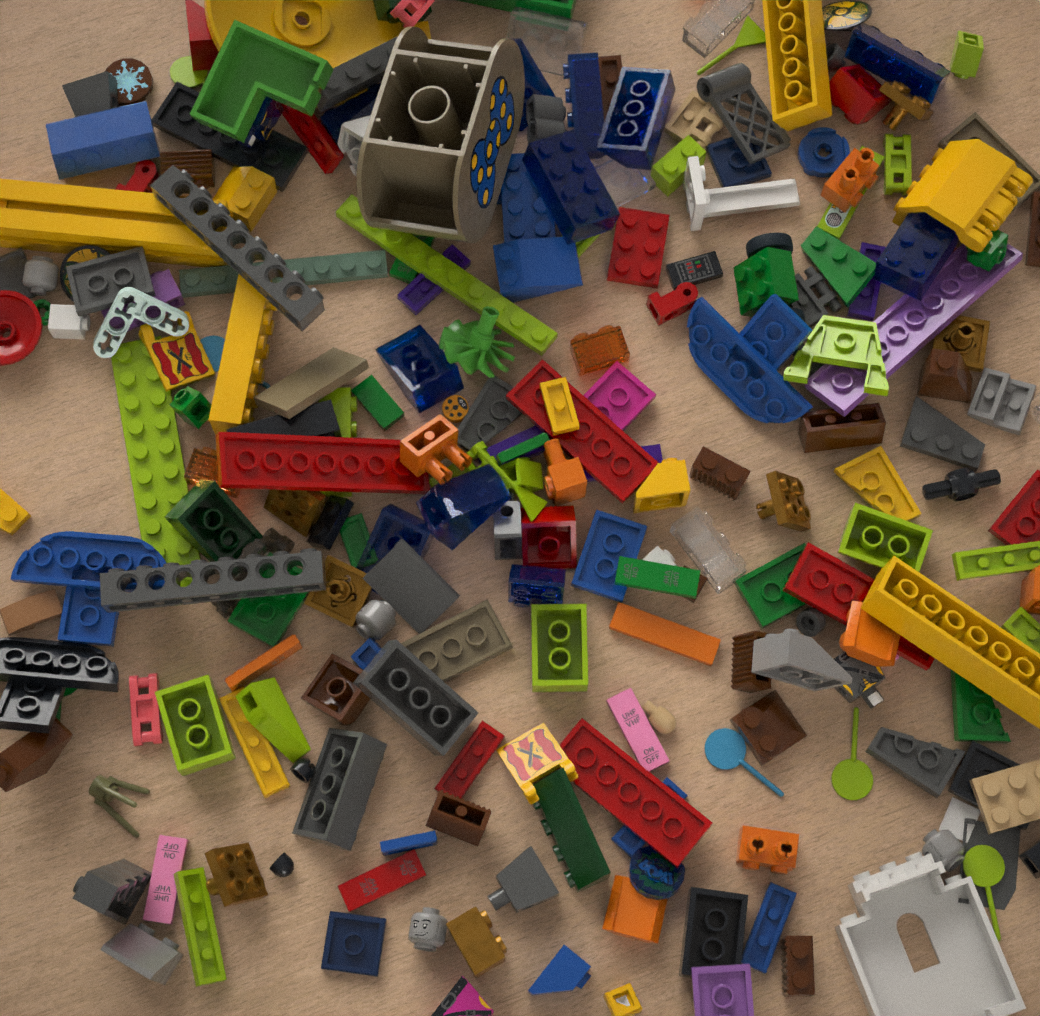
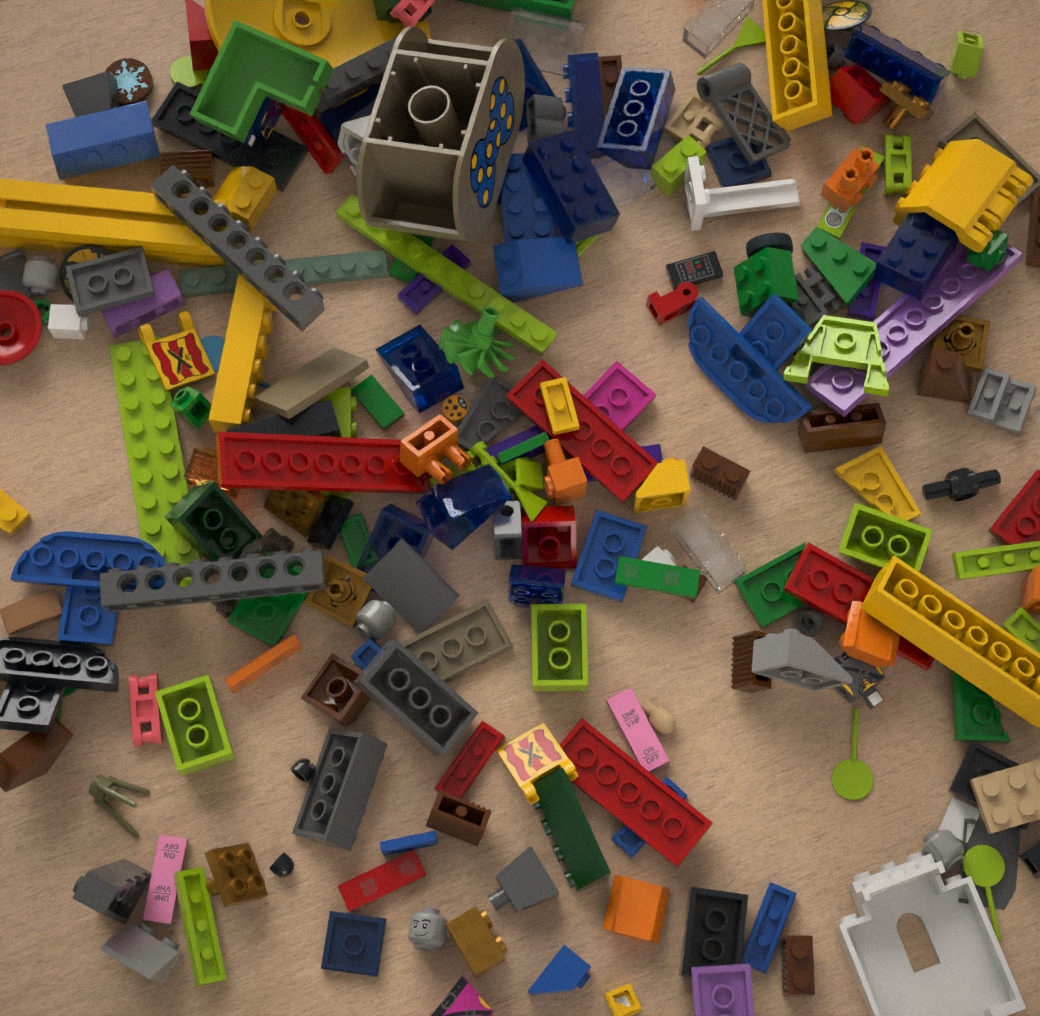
light aqua beam [93,287,189,358] -> none
red leg [115,160,159,193] -> none
yellow tile [219,687,290,799] -> none
lime slope [236,677,311,763] -> none
clear orange brick [570,325,630,376] -> none
red plate [607,207,670,289] -> none
orange tile [609,602,721,666] -> none
tile [628,846,685,900] -> none
dark azure piece [704,728,784,797] -> none
reddish brown slope [730,690,807,766] -> none
orange brick [736,825,799,875] -> none
pearl gold plate [756,471,811,532] -> none
blue plate [798,127,850,178] -> none
dark grey wing [865,727,966,798] -> none
dark grey wing [900,396,985,471] -> none

